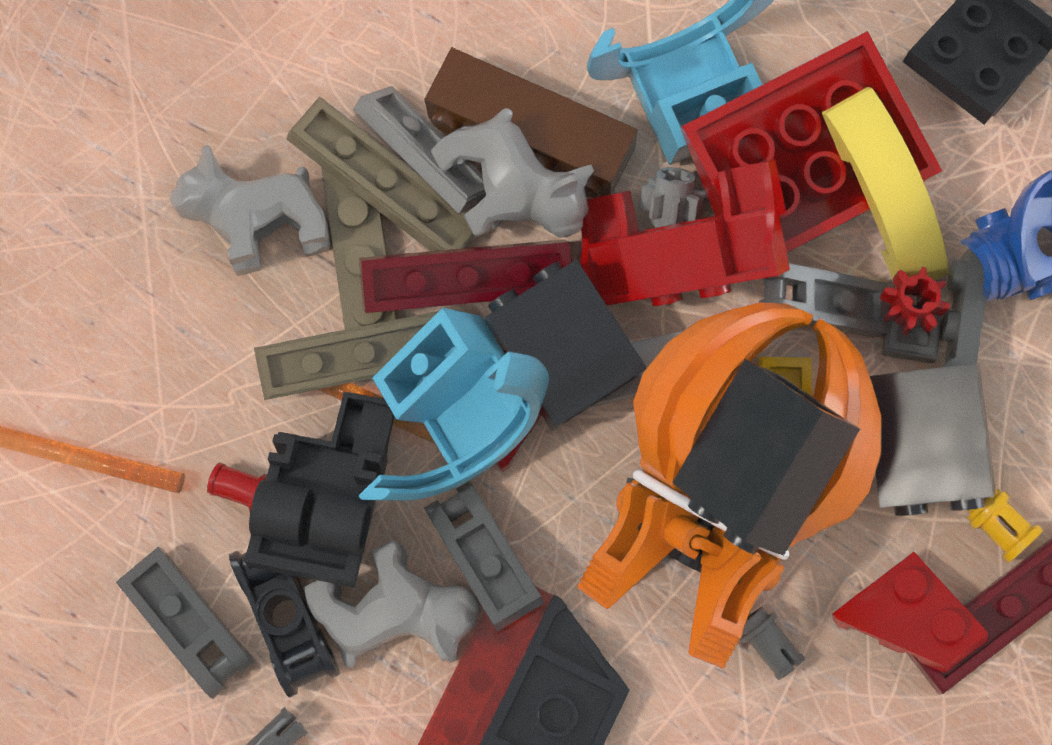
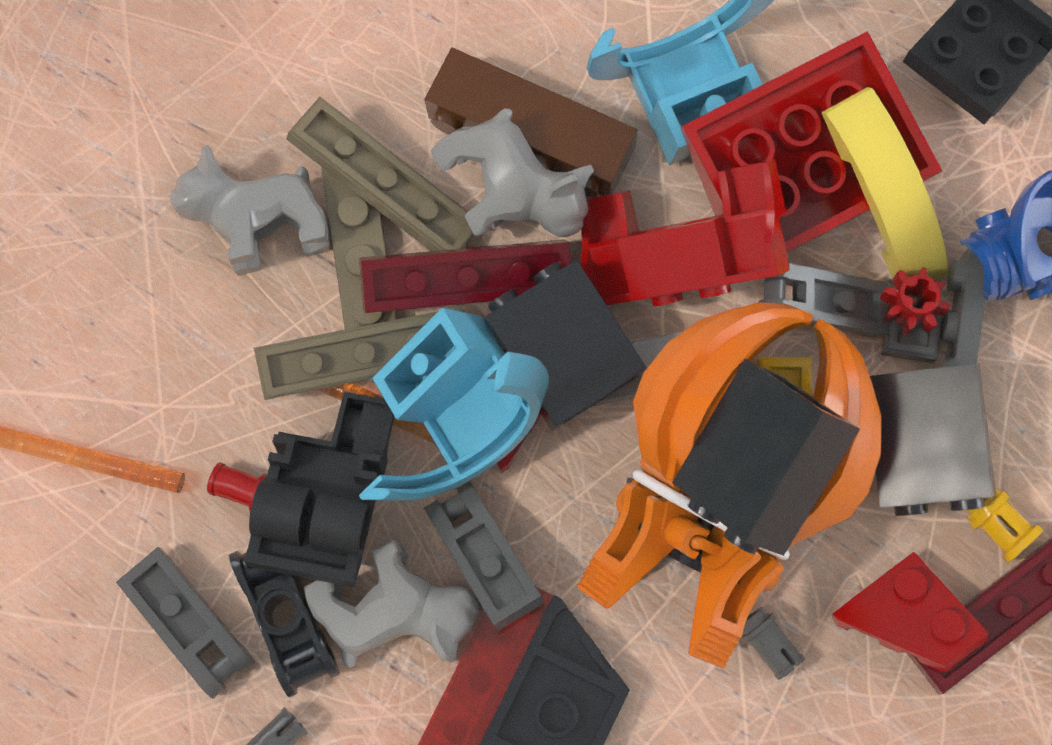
light grey tile [353,86,486,214] -> none
light grey gear [639,167,706,227] -> none

